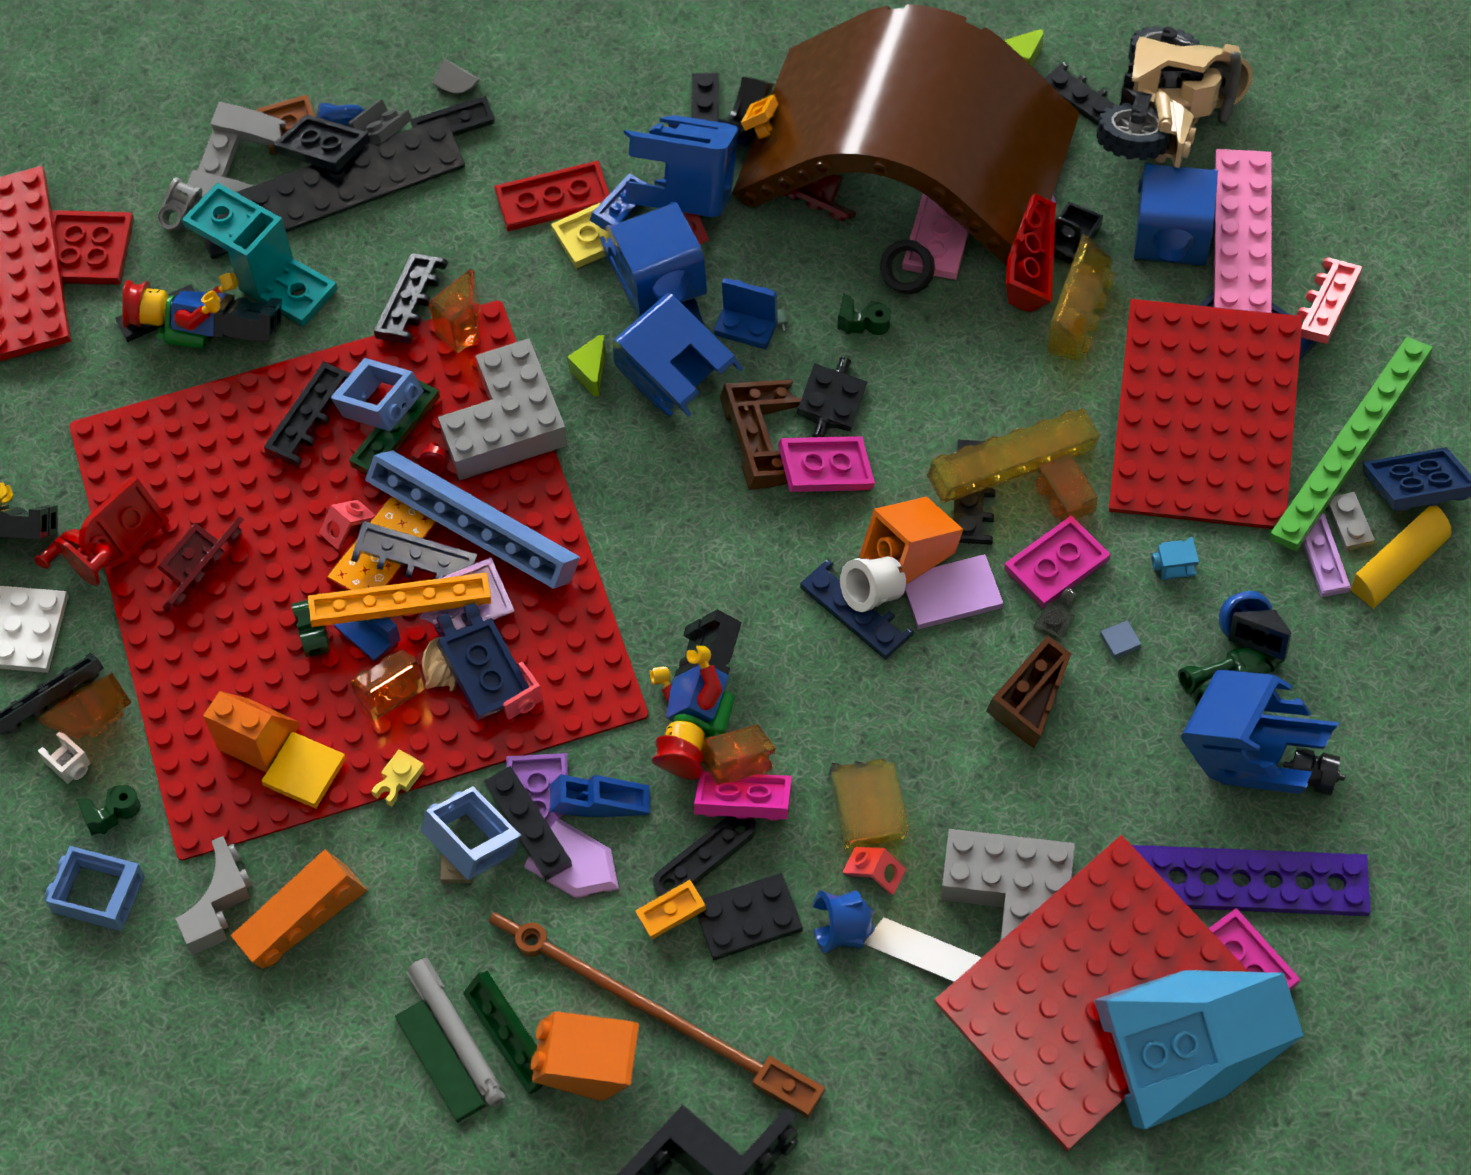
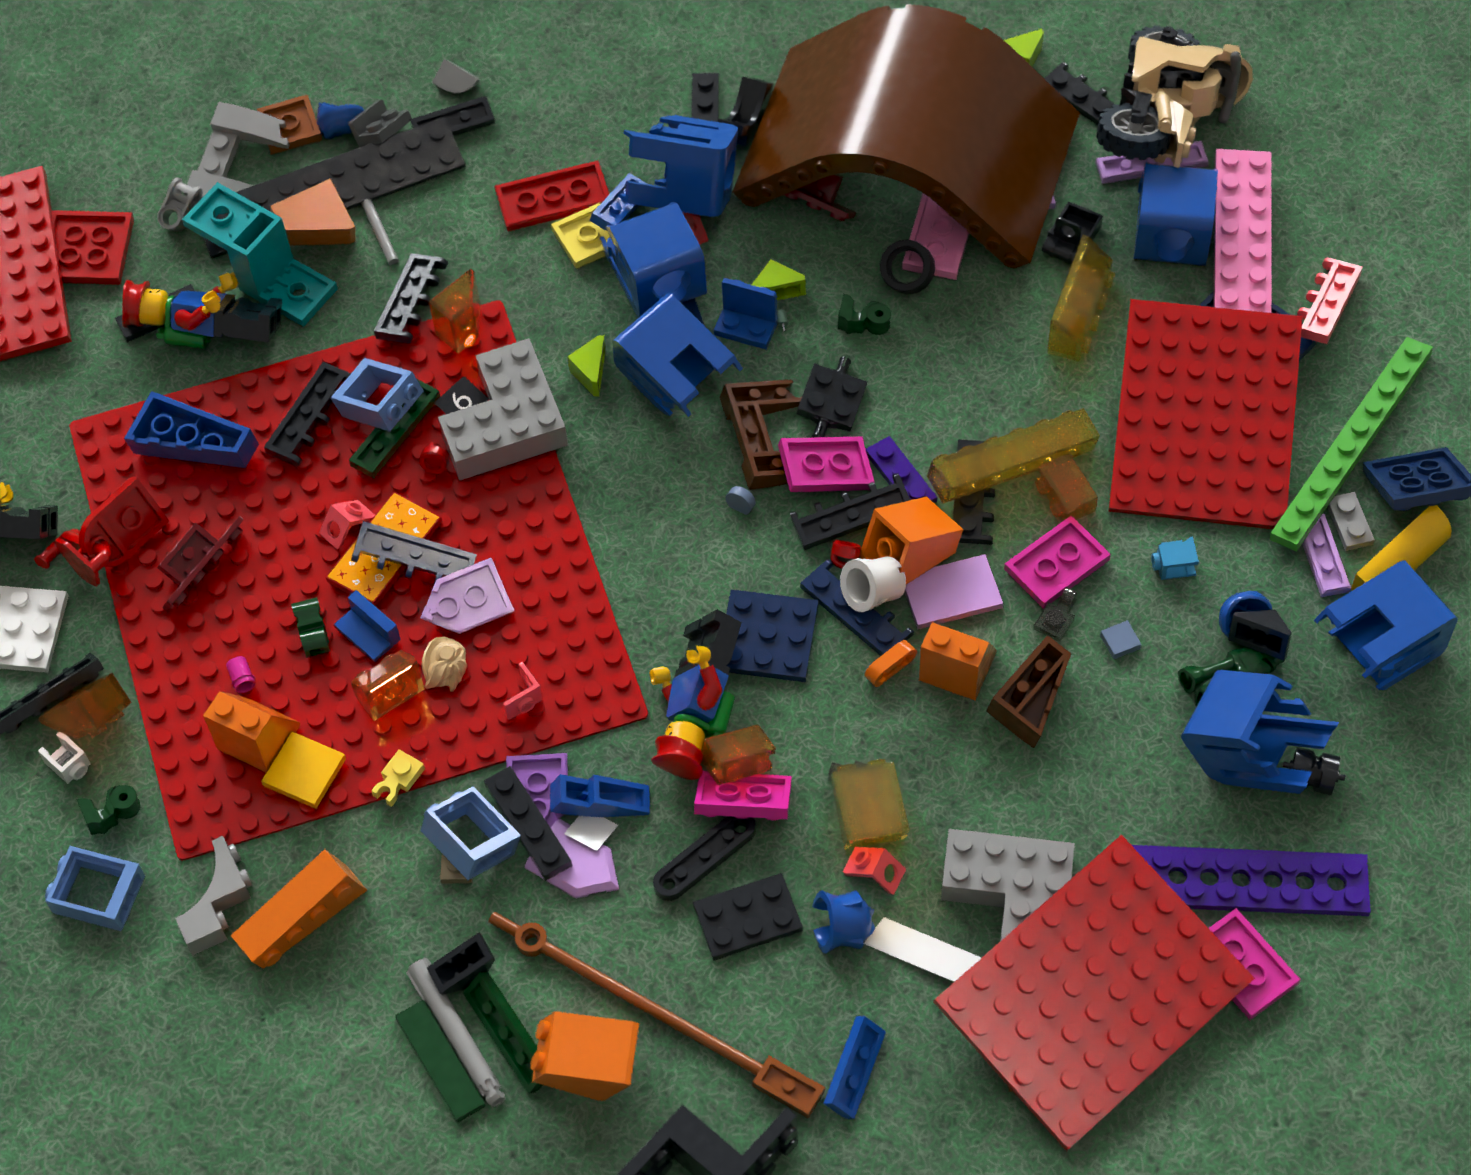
black plate [273,114,370,172] -> none
light orange plate [308,573,491,627] -> none
medium blue brick [365,450,580,589] -> none
dark blue tile [434,602,529,720] -> none
light orange plate [635,880,707,940] -> none
light orange plate [741,94,779,139] -> none
red wedge [1006,194,1056,312] -> none
dark azure wedge [1094,970,1304,1130] -> none
none -> blue wedge [124,391,259,468]
none -> dark pink piece [226,656,256,693]
none -> orange slope [270,179,355,245]
none -> light grey bar [362,199,399,265]
none -> black slope [427,933,495,995]
none -> black sticker [435,377,489,414]
none -> white sticker [564,816,618,851]
none -> sand blue tile [725,486,756,515]
none -> dark blue plate [726,590,819,682]
none -> lime slope [752,259,806,301]
none -> black hinge [789,473,910,550]
none -> blue plate [824,1016,886,1119]
none -> red tile [830,540,862,569]
none -> orange beam [864,640,917,687]
none -> dark purple plate [866,436,937,503]
none -> orange slope [919,622,997,700]
none -> lavender tile [1096,141,1208,184]
none -> blue piece [1314,560,1458,690]

